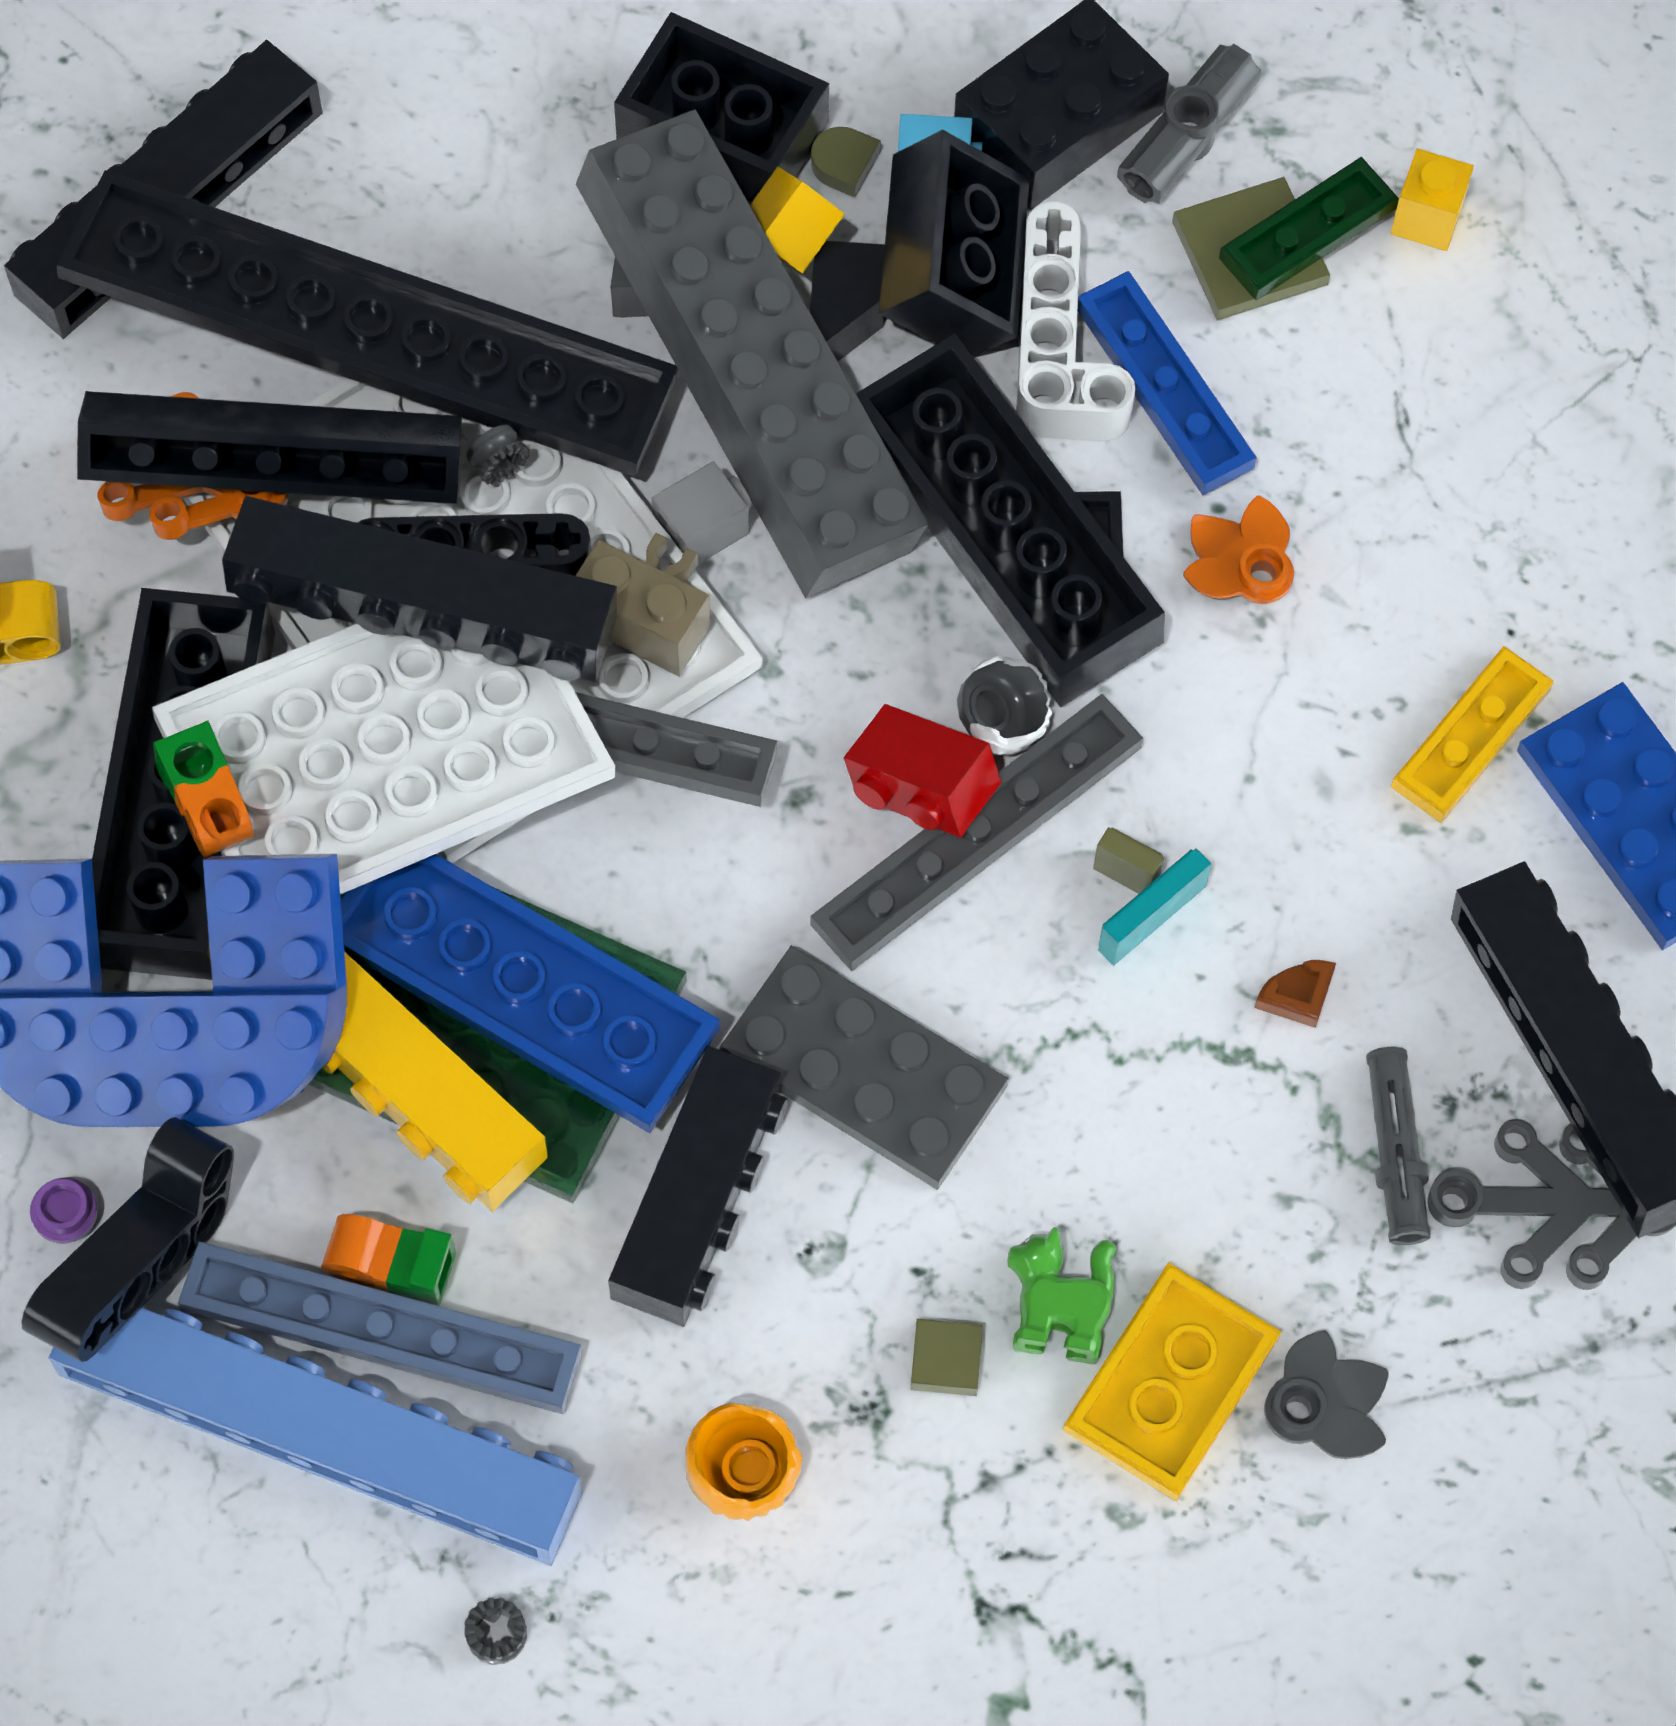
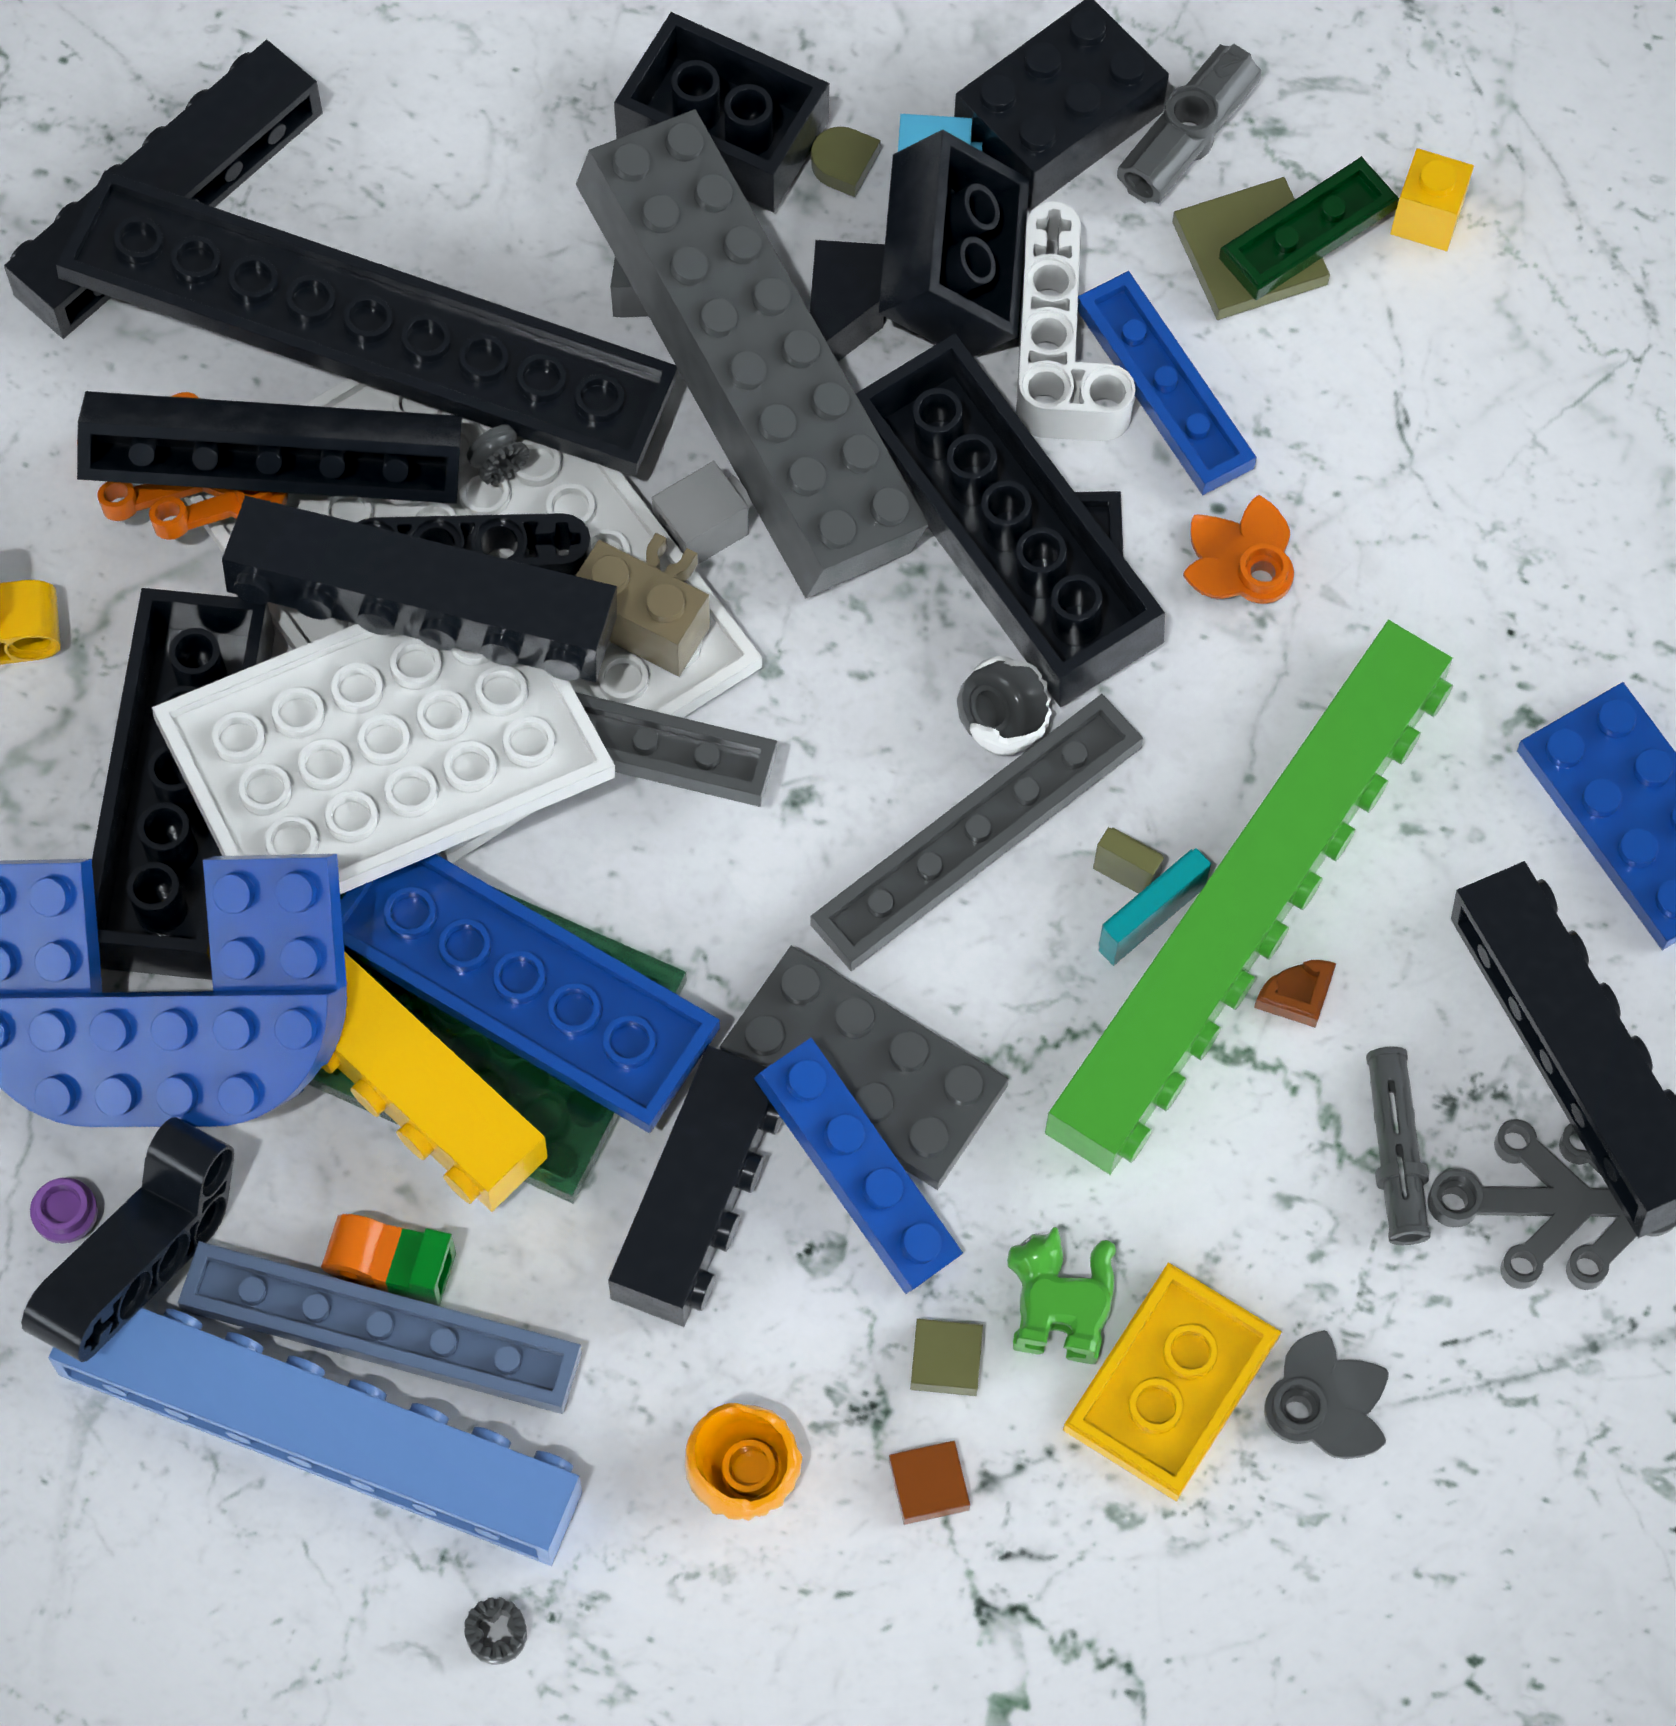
leg [153,720,254,857] -> none
yellow brick [750,166,845,274] -> none
red brick [843,704,1001,838] -> none
yellow tile [1391,646,1554,824] -> none
none -> blue plate [754,1037,963,1294]
none -> dark orange tile [889,1440,970,1525]
none -> bright green brick [1045,619,1453,1175]

